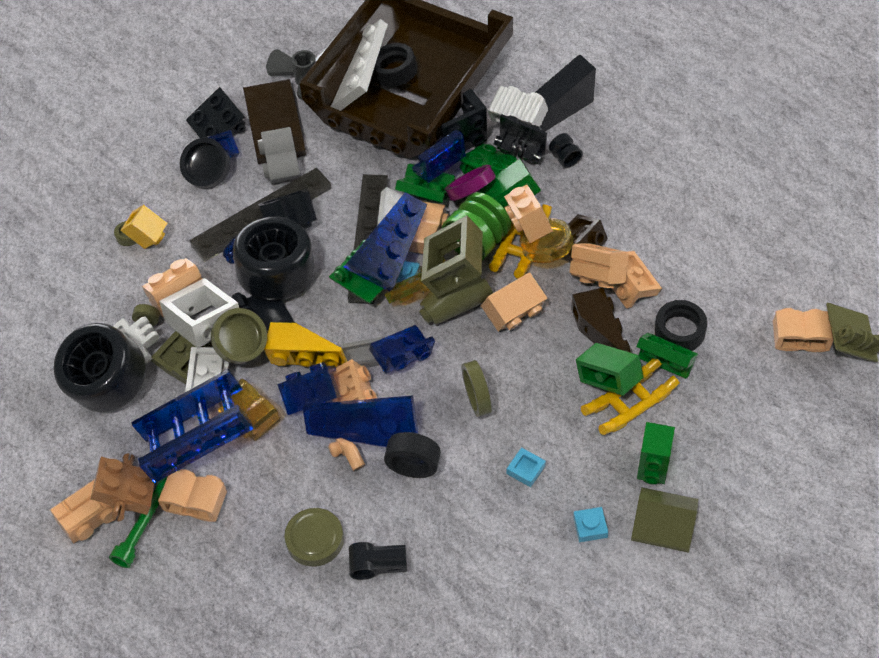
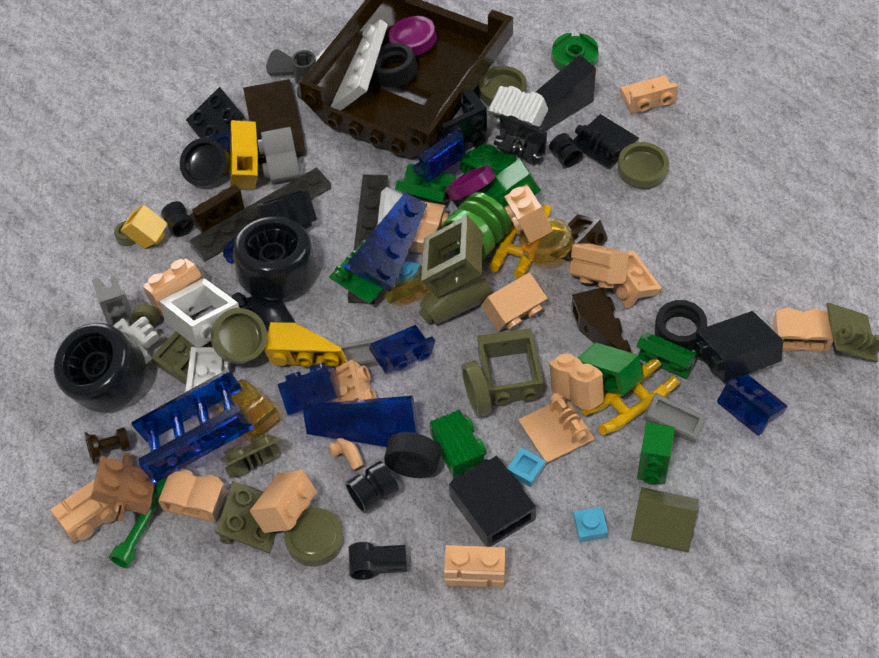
none -> dark brown piece [84,427,130,465]
none -> light grey hinge [92,276,135,326]
none -> black wheel [161,201,194,237]
none -> dark brown bracket [190,184,245,234]
none -> olive hinge [215,481,276,553]
none -> olive hinge [220,433,281,478]
none -> yellow slope [230,120,258,189]
none -> light nougat brick [250,470,317,533]
none -> black wheel [345,461,399,514]
none -> magenta piece [389,16,437,56]
none -> green brick [429,410,487,478]
none -> light nougat brick [444,545,505,588]
none -> black brick [449,455,536,547]
none -> olive window [477,328,543,405]
none -> olive piece [479,66,527,106]
none -> light nougat hinge [518,393,595,464]
none -> light nougat brick [549,354,604,410]
none -> green plate [551,33,599,70]
none -> black hinge [573,114,639,168]
none -> olive piece [618,142,669,188]
none -> light nougat bracket [620,75,678,114]
none -> light grey tile [643,393,707,443]
none -> black brick [694,311,783,382]
none -> clear blue bracket [717,374,788,436]

